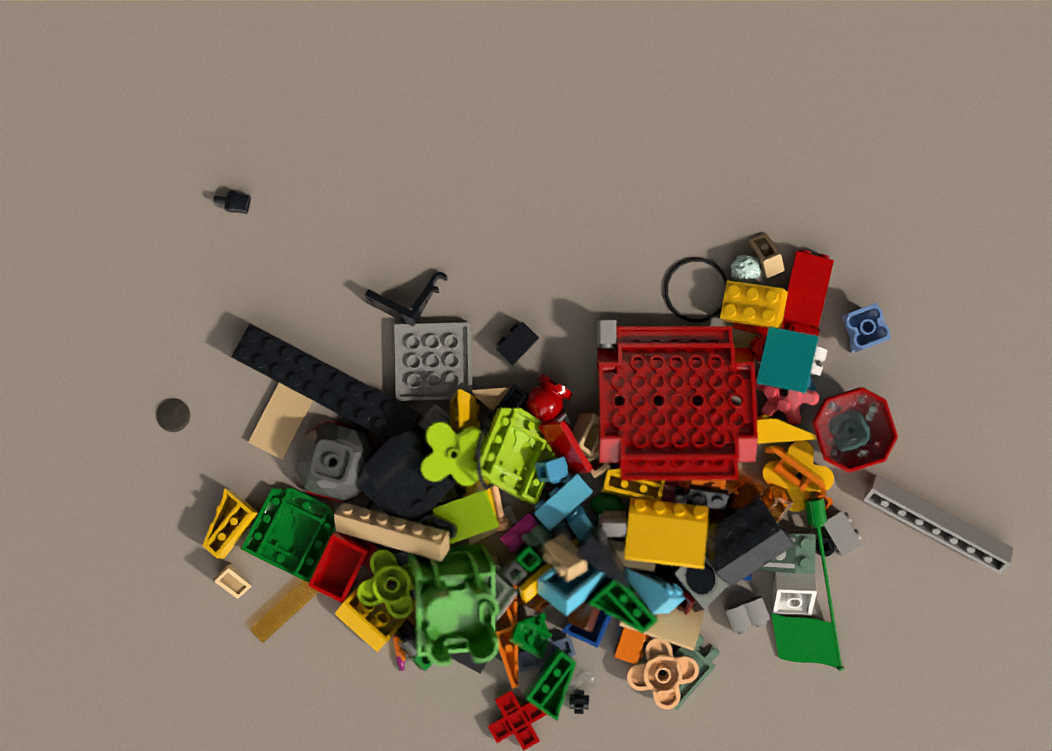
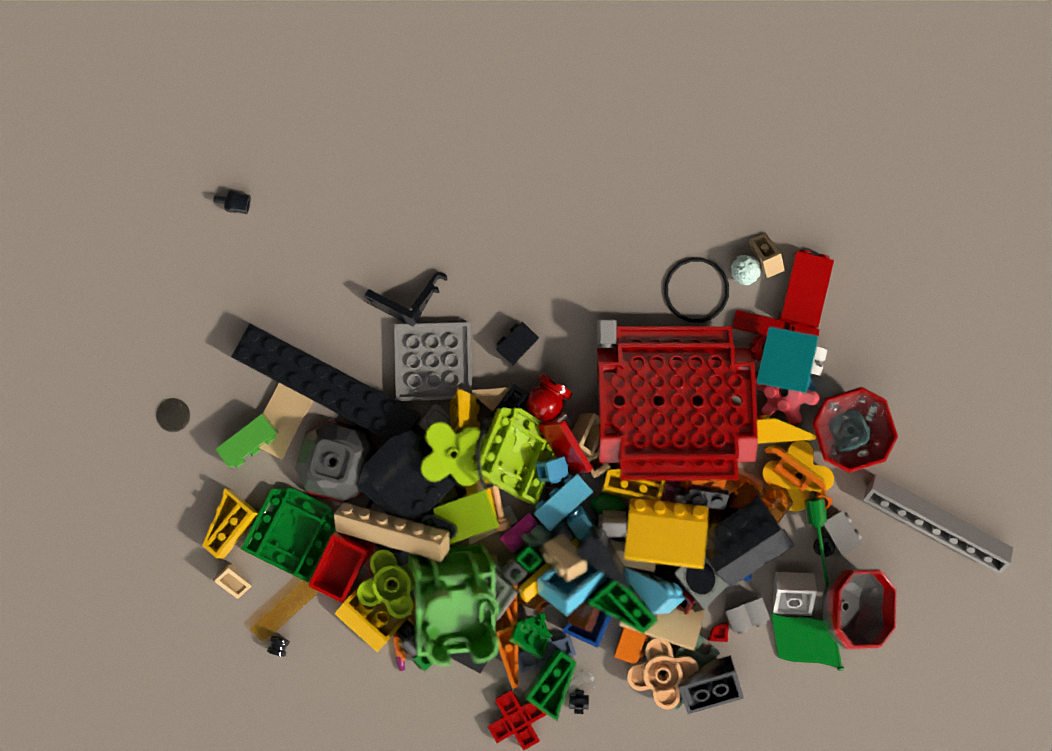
yellow piece [720,281,788,329] -> none
sand green slope [757,532,816,573] -> none
medium blue piece [841,303,892,353] -> none
none -> bright green brick [215,414,279,468]
none -> black wheel [267,636,290,657]
none -> black slope [678,655,744,714]
none -> red tile [708,622,729,642]
none -> rock [823,569,896,649]

